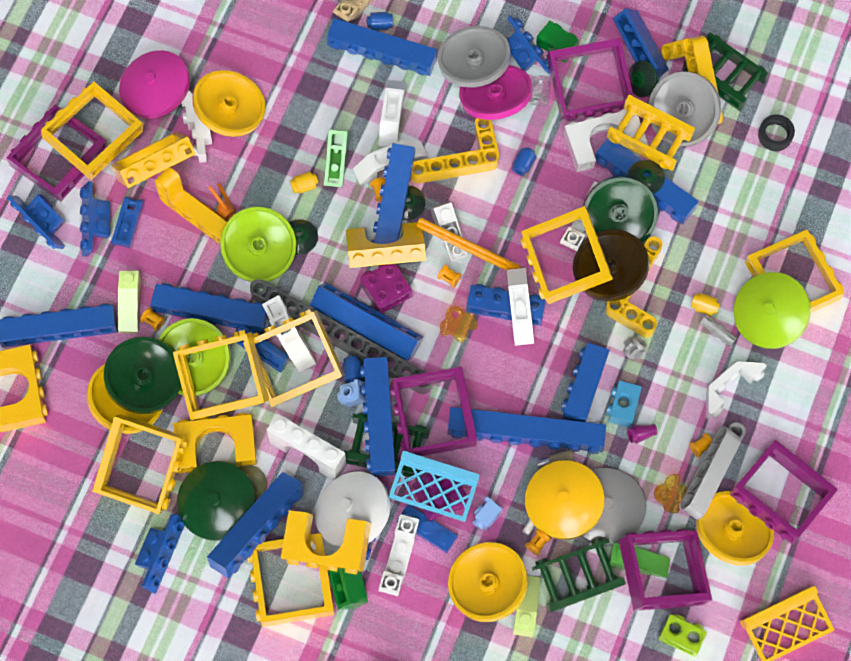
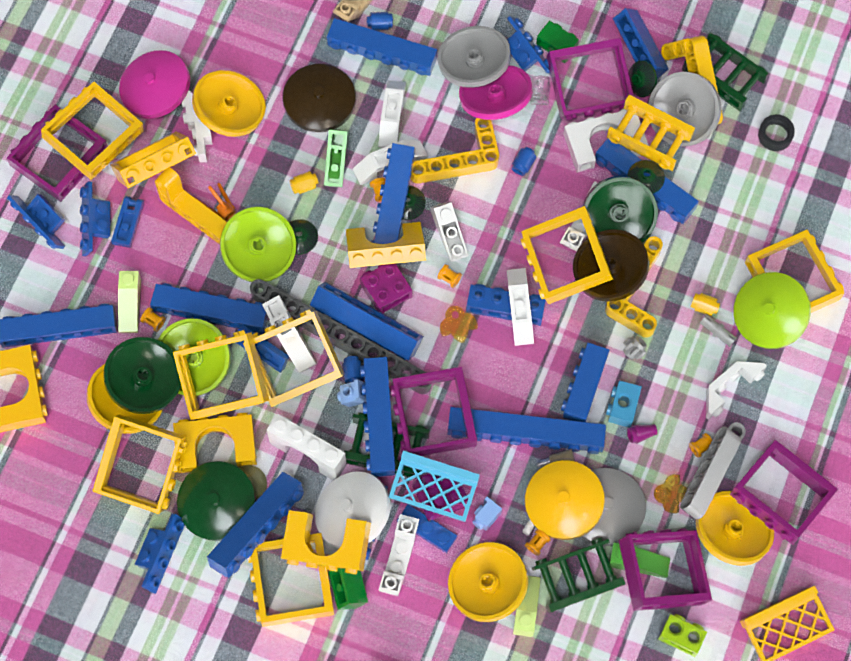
light orange axle [416,218,520,271] -> none
none -> dark brown dish [283,64,356,132]

